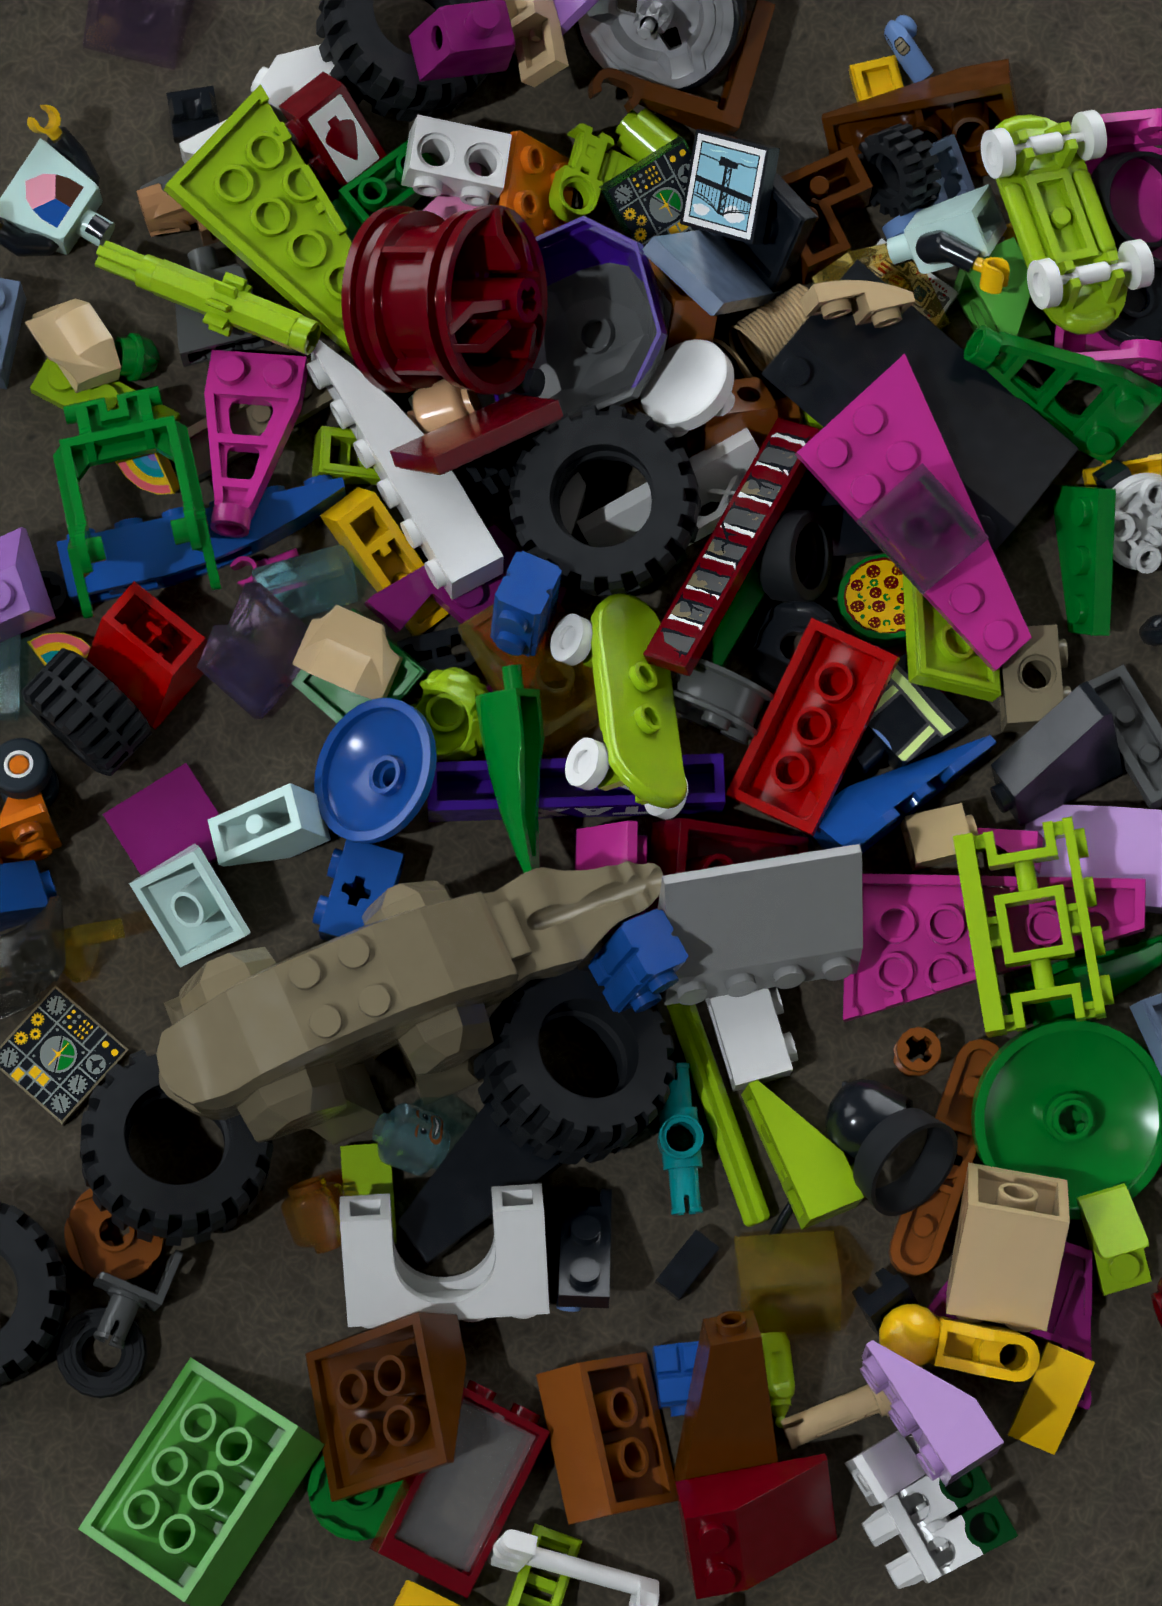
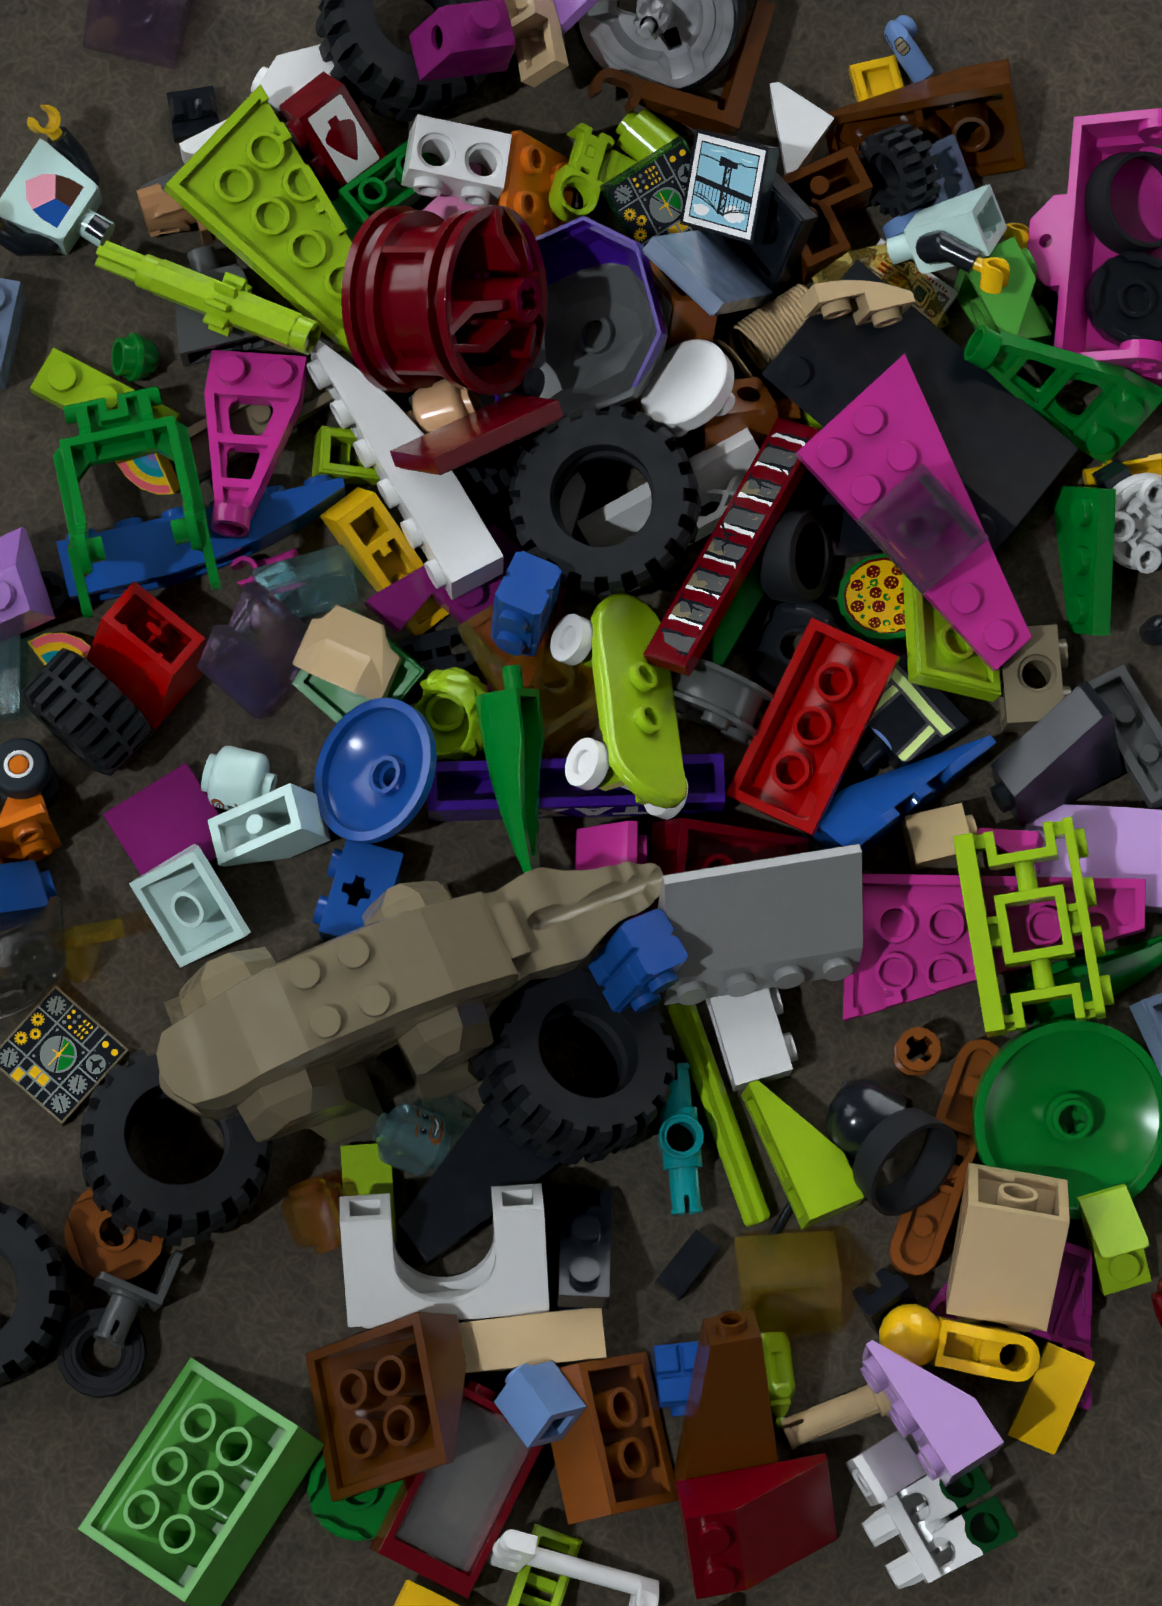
tan slope [25,298,121,393] -> none
lime piece [981,110,1154,335] -> none
none -> light aqua head [201,746,277,810]
none -> tan slope [459,1308,607,1375]
none -> medium blue brick [494,1361,587,1448]
none -> white slope [770,82,834,175]

